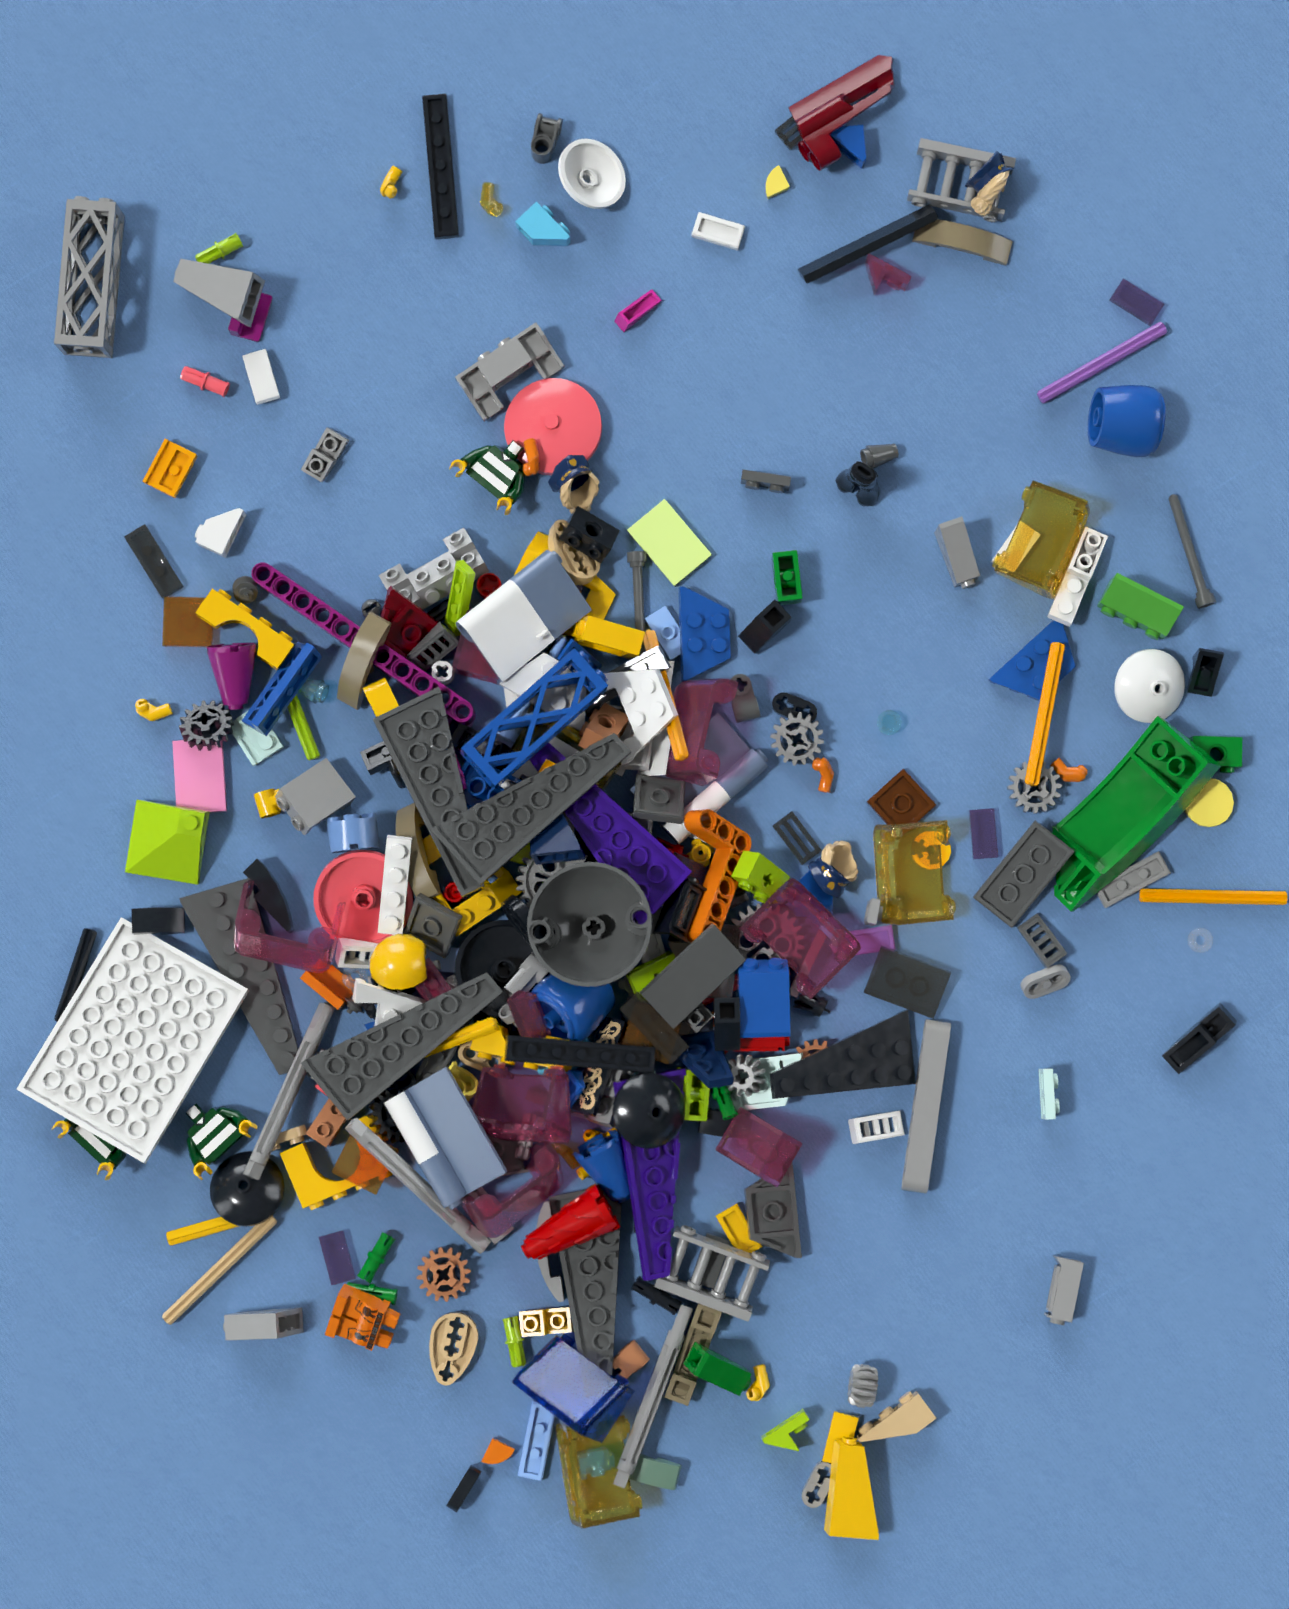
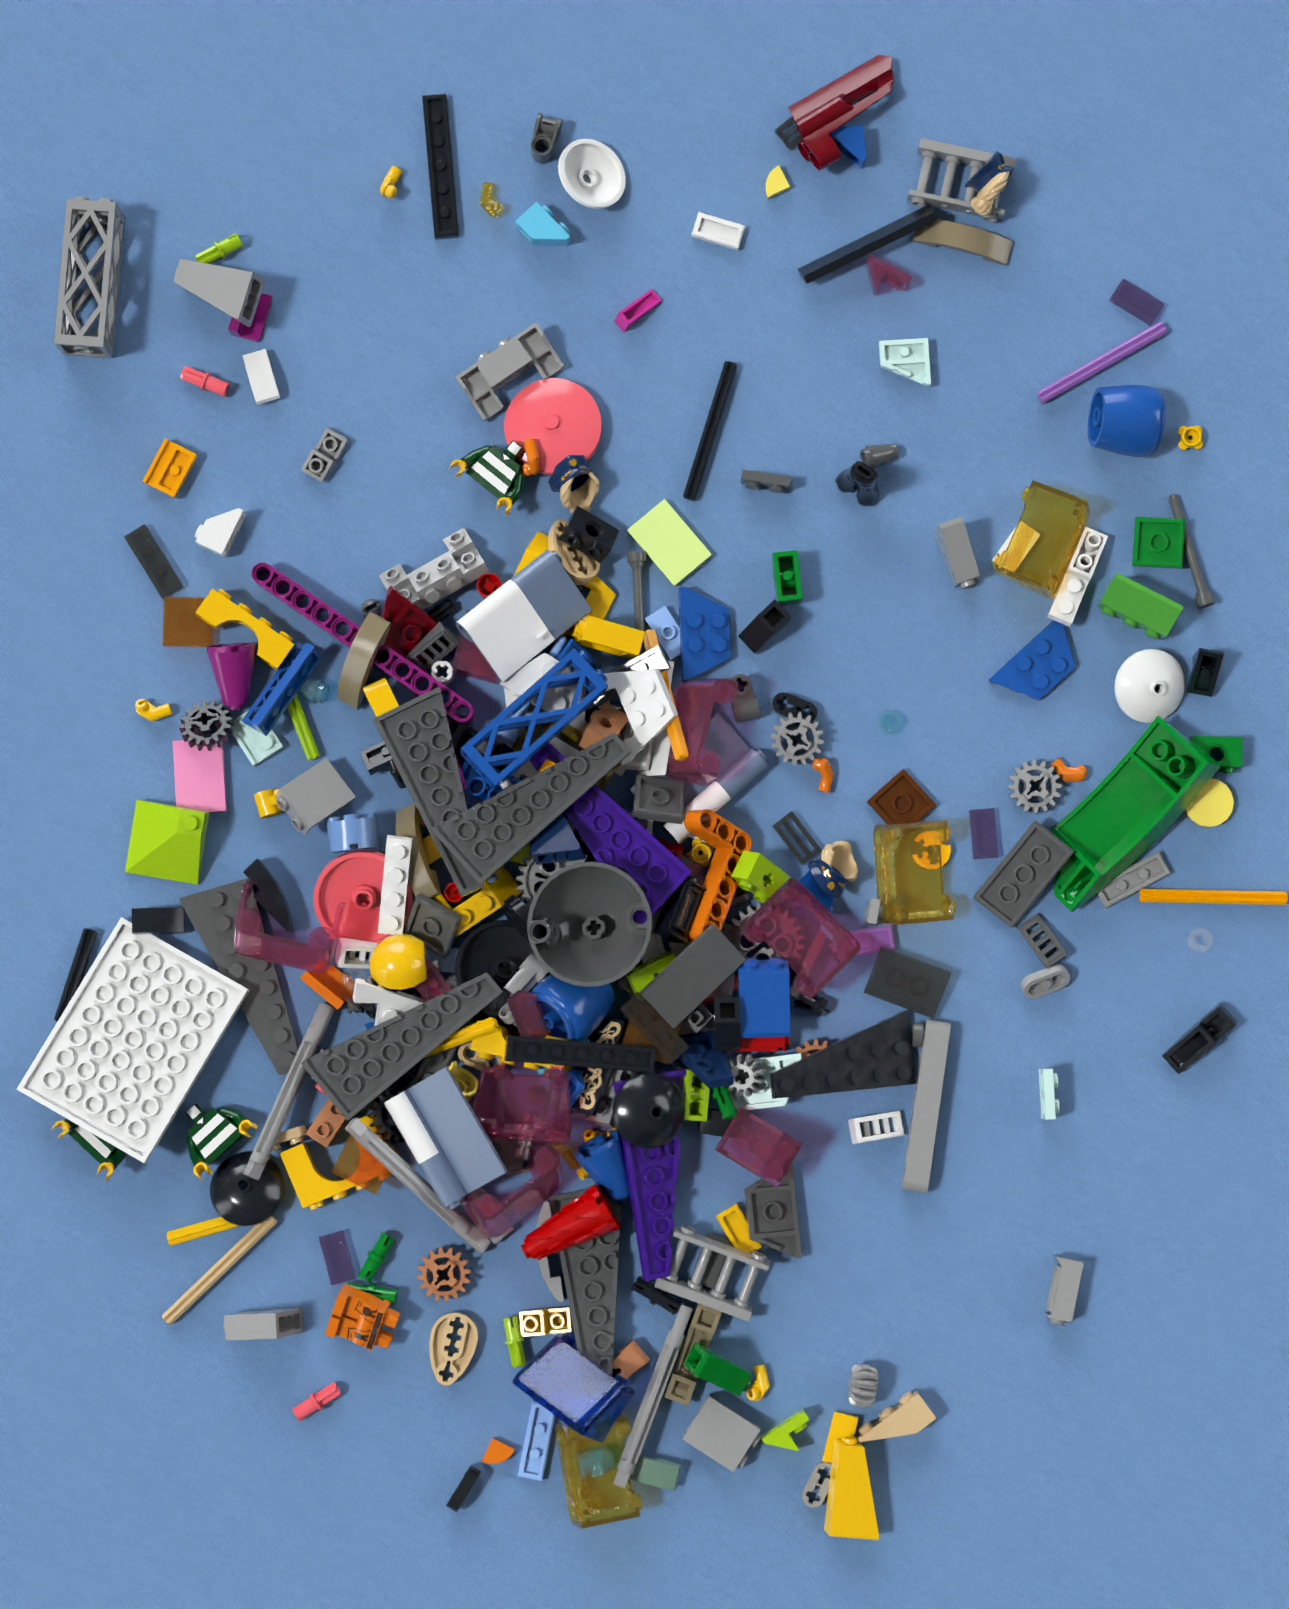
dark grey wheel [233,576,258,604] -> none
lime tile [445,560,476,636] -> none
light orange axle [1025,642,1065,786] -> none
none -> coral axle [292,1383,341,1421]
none -> light grey panel [682,1394,762,1473]
none -> black axle [683,361,737,501]
none -> light aqua wing [878,338,931,386]
none -> dark grey tile [911,1023,923,1048]
none -> green plate [1132,517,1185,569]
none -> yellow plate [1178,425,1203,450]

